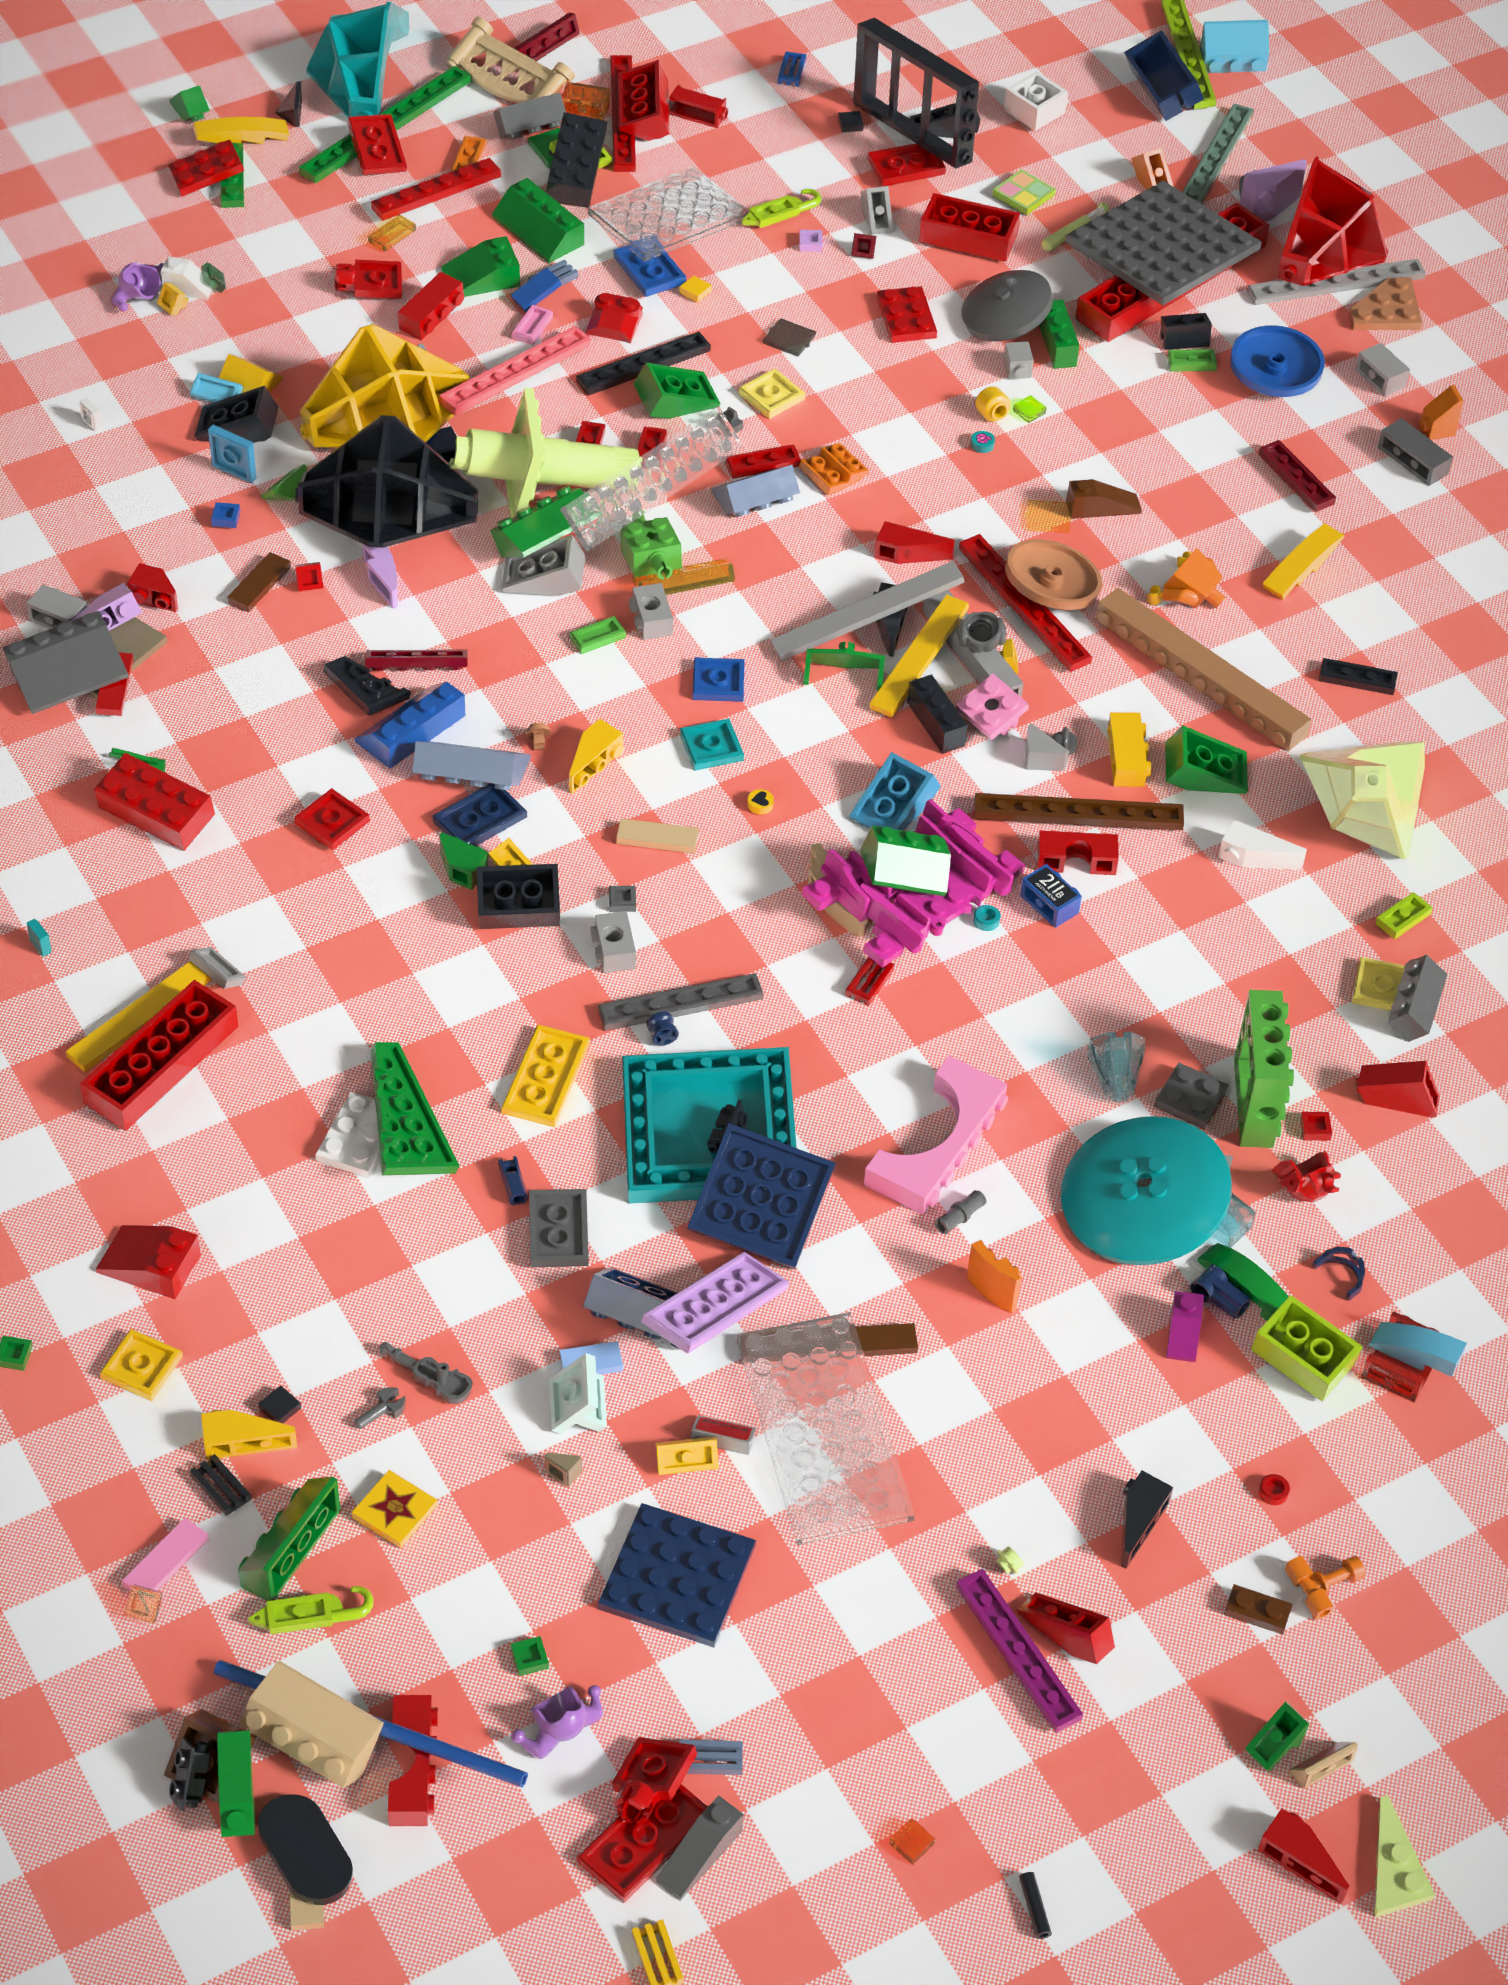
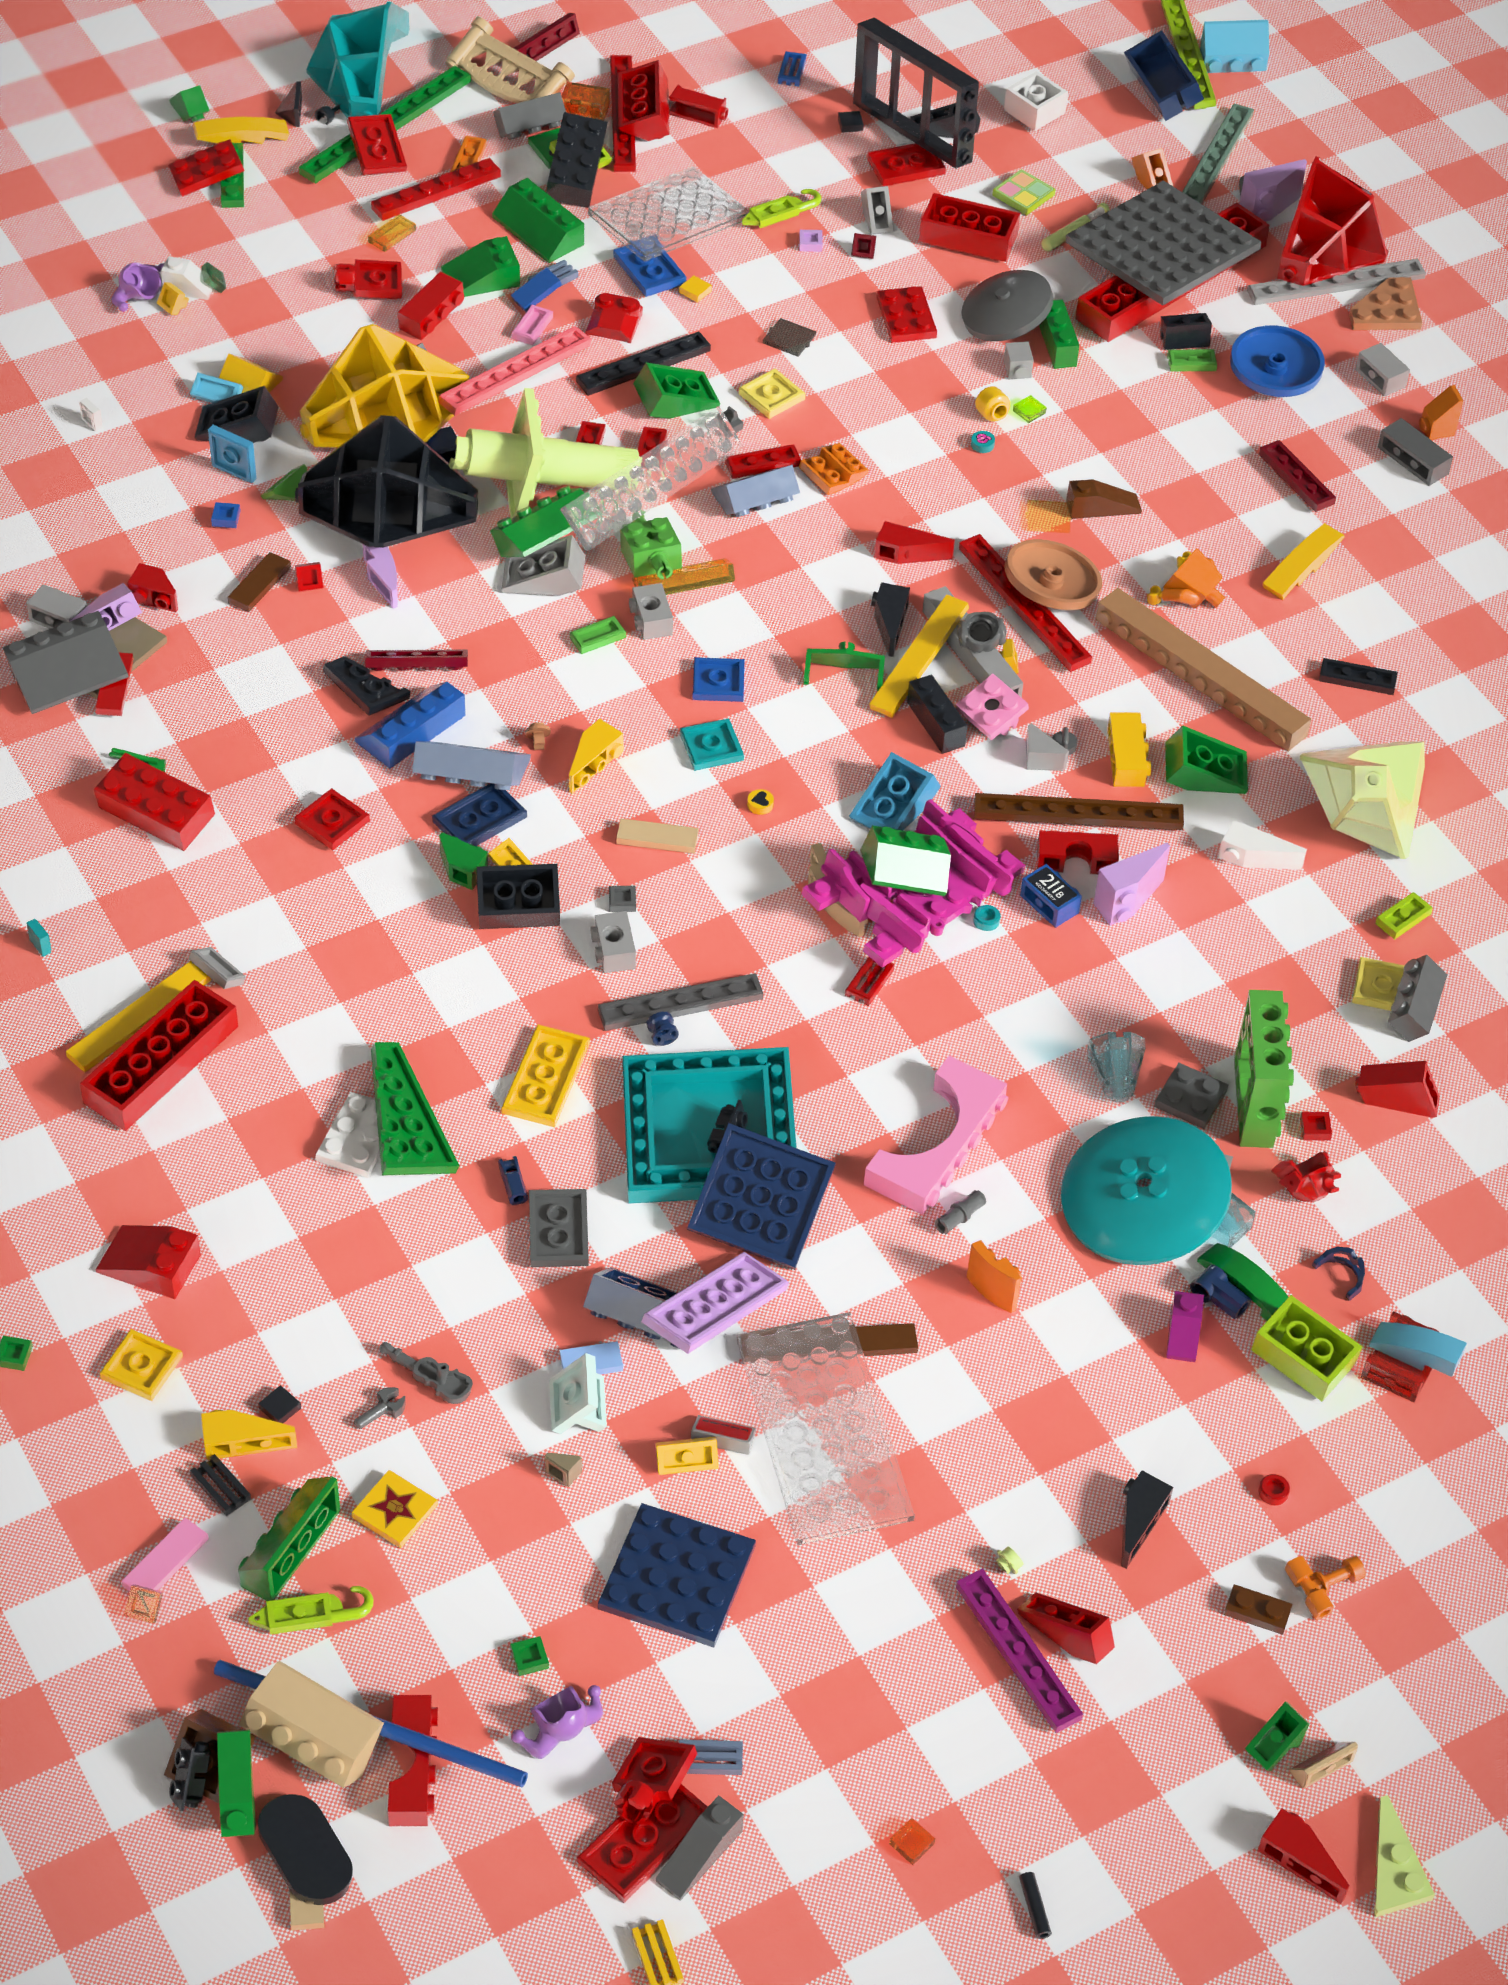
light grey tile [770,561,965,662] -> none
none -> black hinge [315,104,341,125]
none -> lavender slope [1093,843,1170,926]

